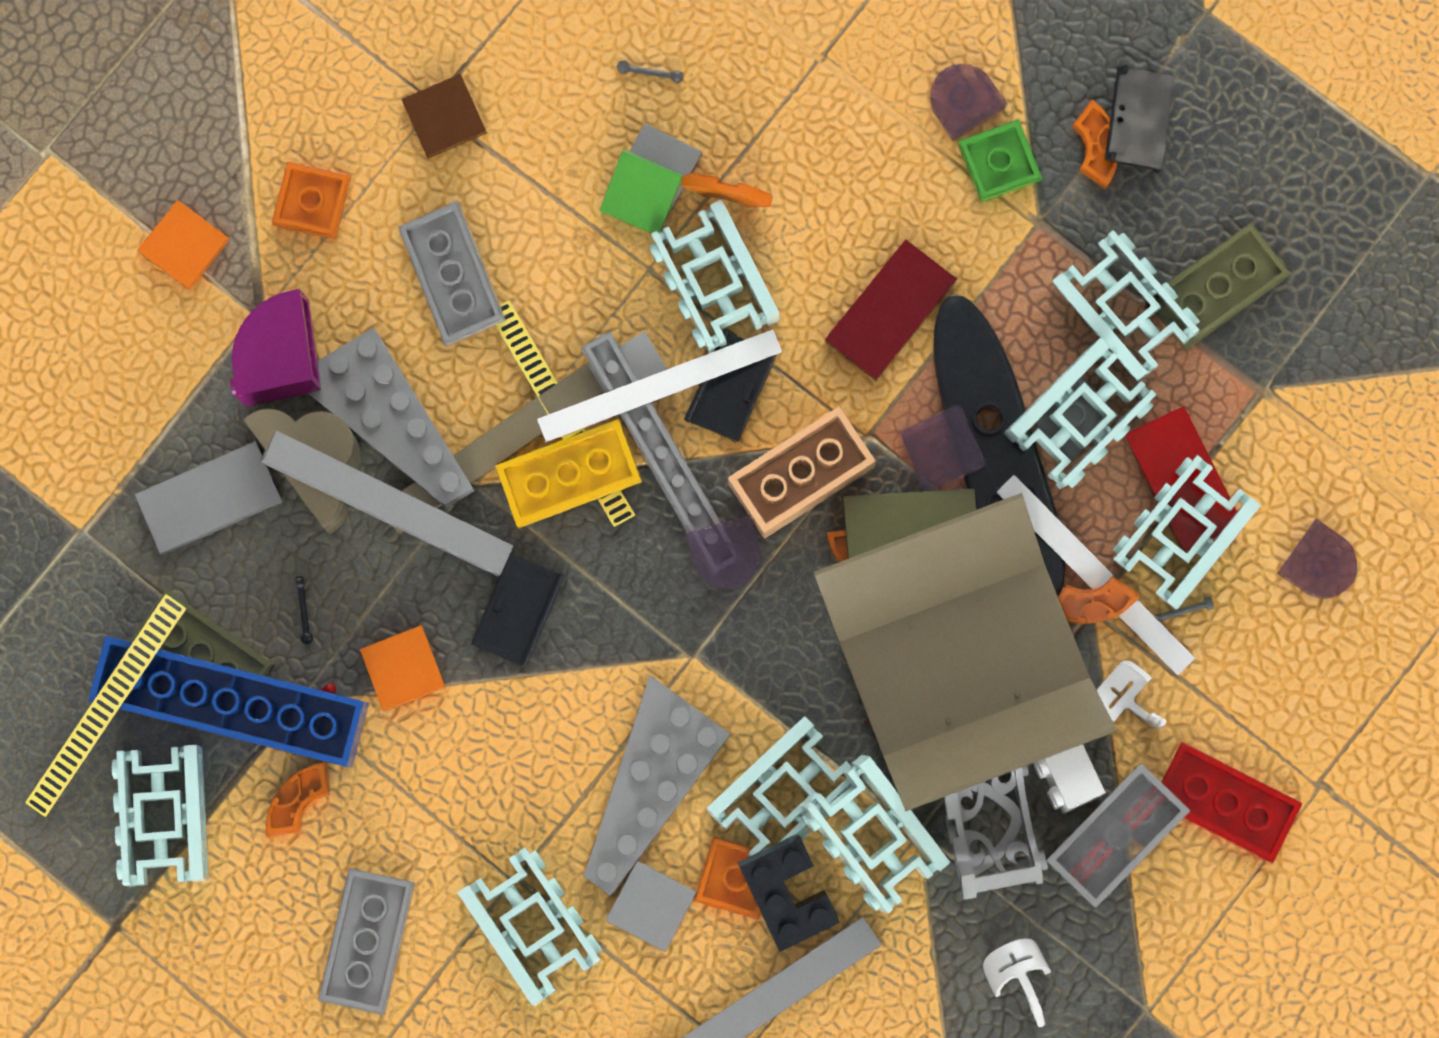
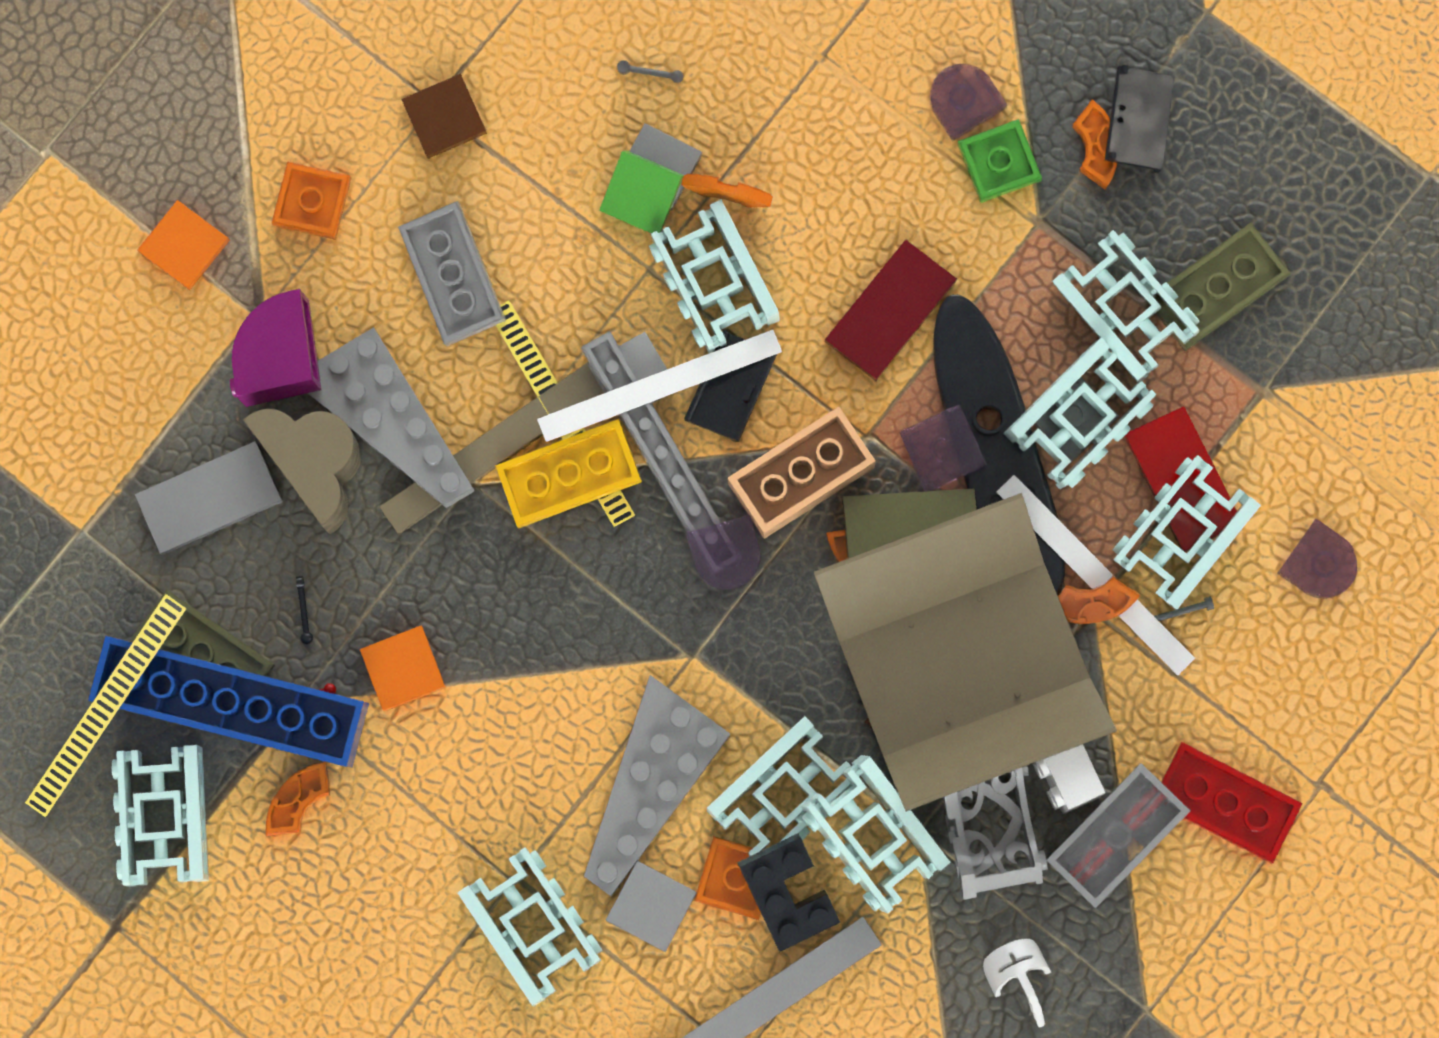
light grey tile [260,430,513,576] -> none
light grey tile [318,868,415,1015] -> none
black door [471,553,565,668] -> none
white helmet [1097,660,1166,730] -> none

